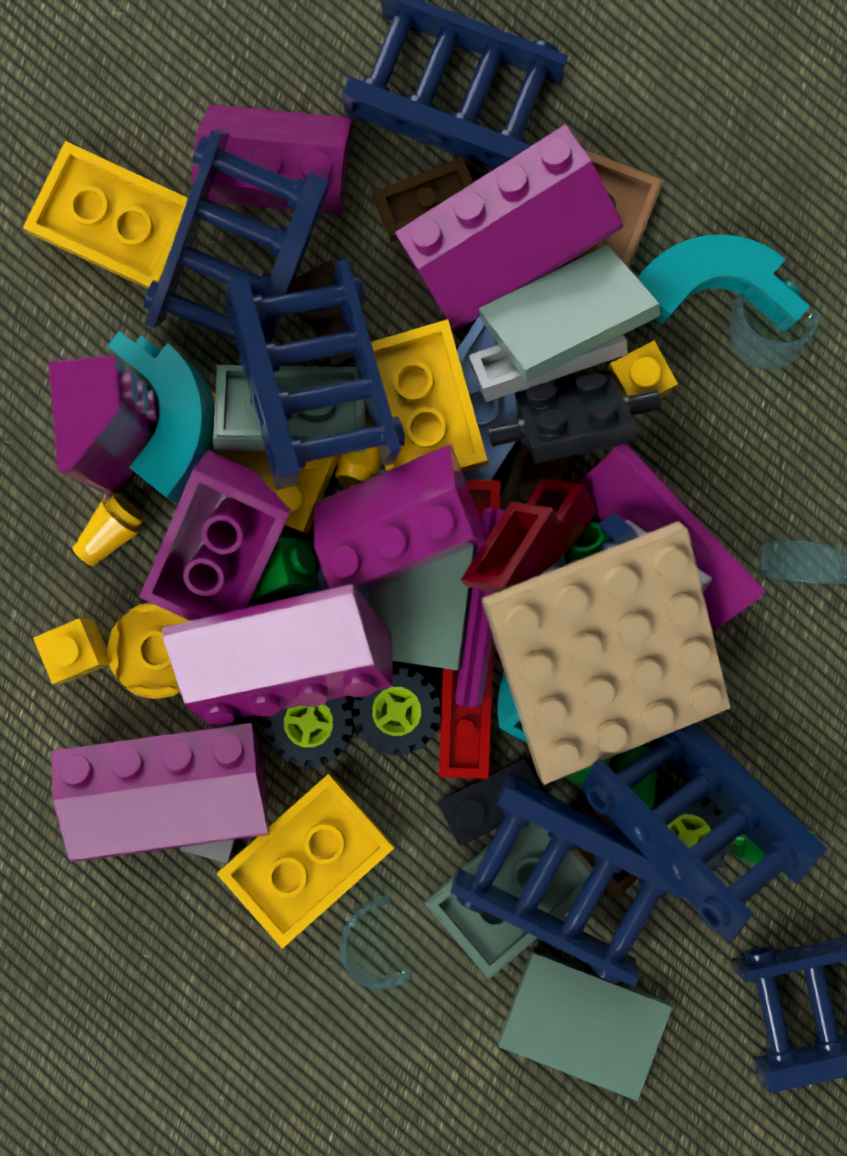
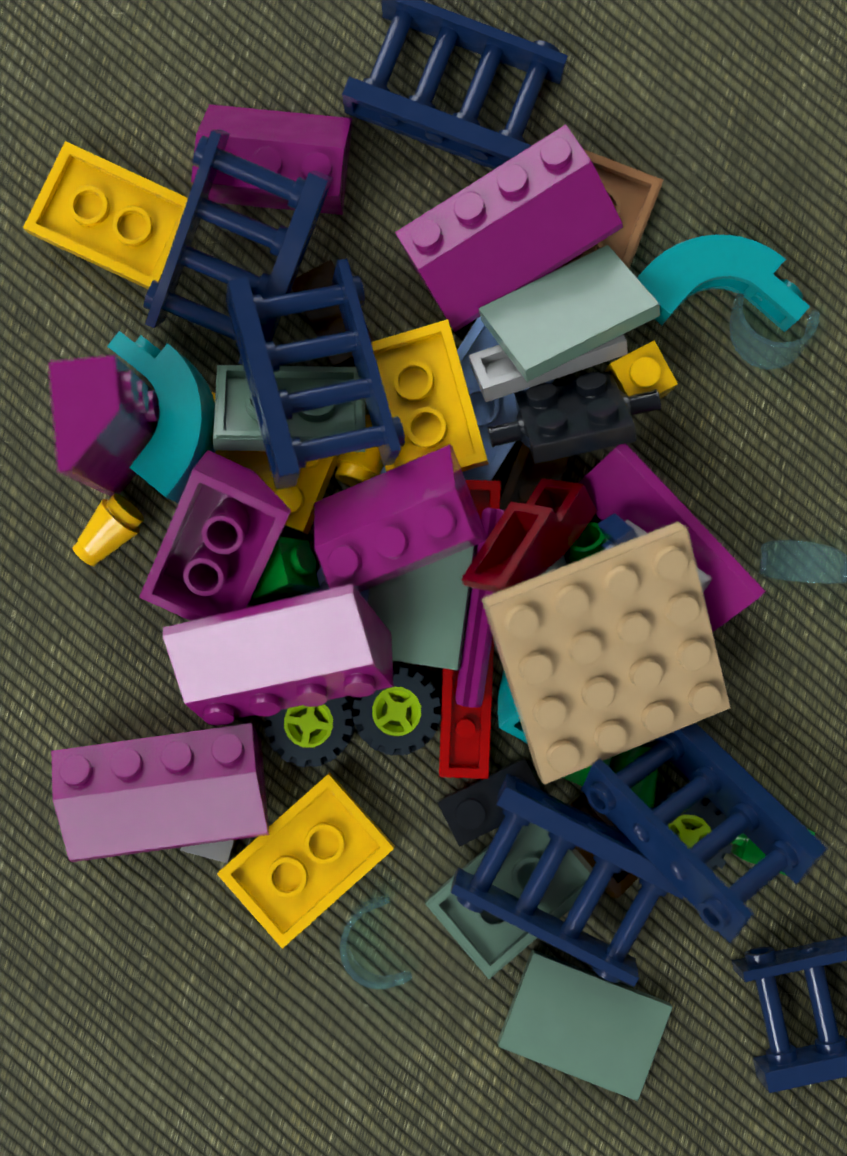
yellow brick [33,618,109,684] -> none
yellow tile [107,603,189,699] -> none
dark brown plate [372,157,473,242] -> none

